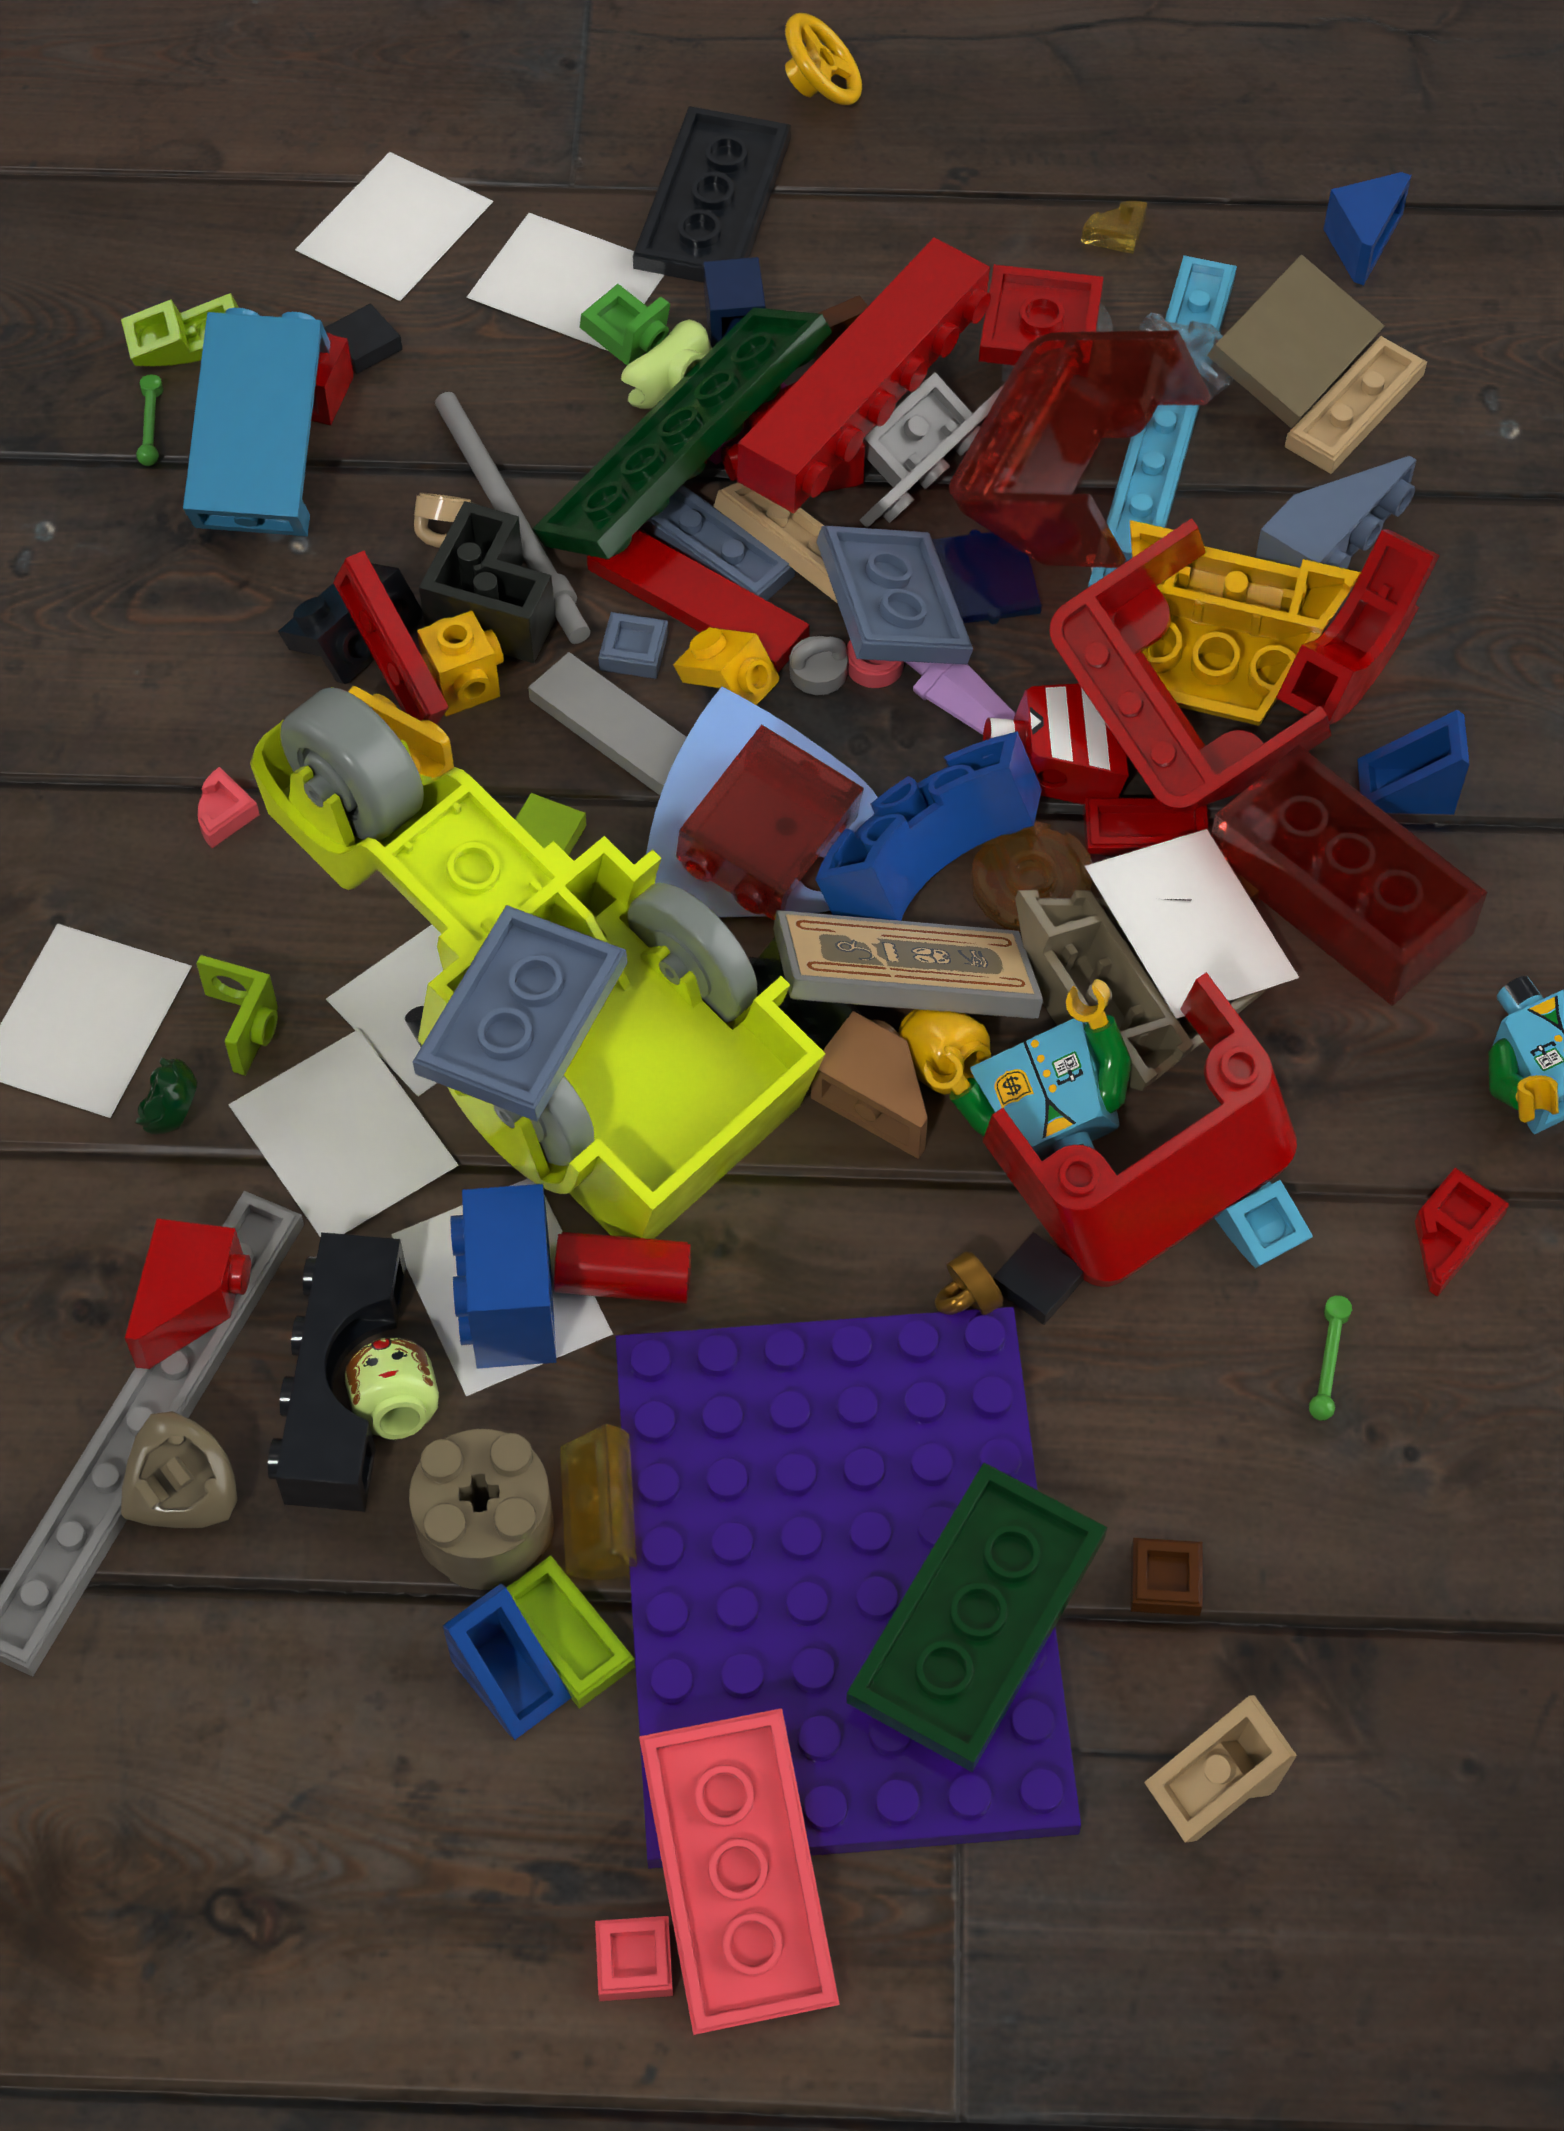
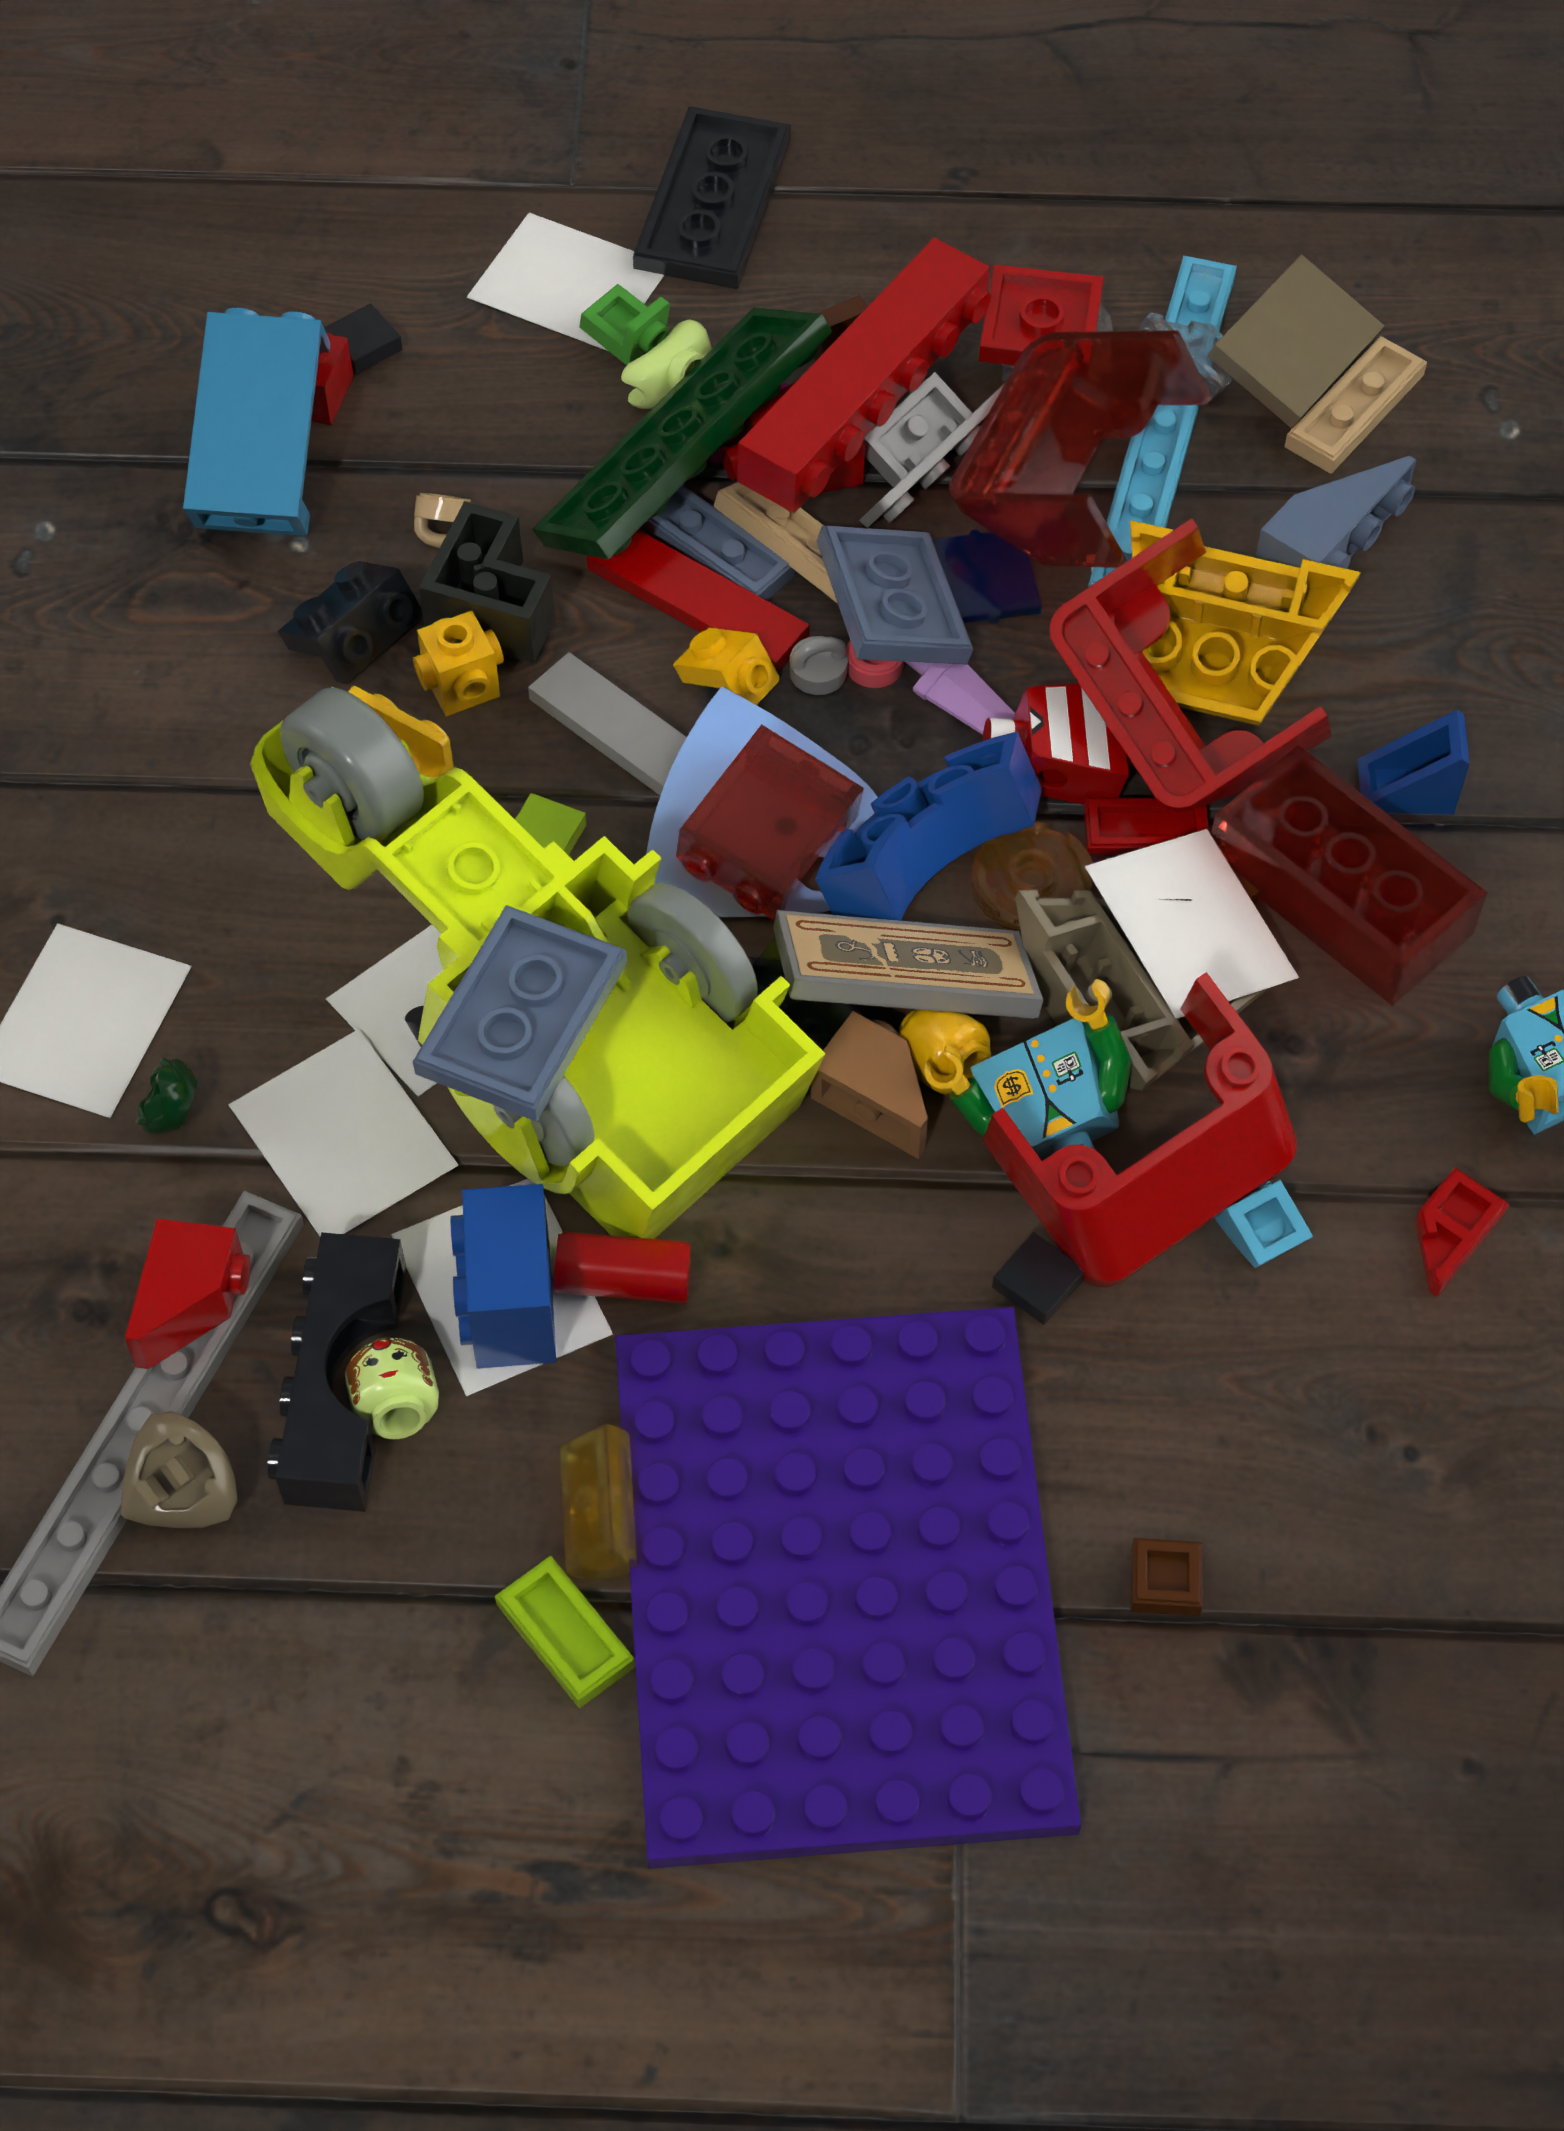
lime slope [121,293,239,366] -> none
bright green hinge [136,374,163,466] -> none
lime bracket [196,955,278,1076] -> none
coral tile [197,767,260,848] -> none
white sticker [295,152,493,301] -> none
red tile [333,551,449,724] -> none
dark tan brick [409,1429,554,1590] -> none
light grey bar [435,392,590,644] -> none
blue slope [443,1583,572,1740] -> none
coral tile [595,1916,673,2001] -> none
sand blue tile [598,612,669,679] -> none
coral tile [639,1708,840,2035] -> none
dark blue brick [704,257,766,348] -> none
yellow piece [785,13,862,105] -> none
dark green plate [846,1463,1108,1772] -> none
pearl gold tile [935,1251,1004,1315] -> none
clear yellow tile [1081,201,1147,254] -> none
tan slope [1144,1695,1297,1843] -> none
red arch [1276,529,1440,725] -> none
bright green hinge [1309,1296,1352,1421] -> none
blue slope [1323,172,1412,286] -> none

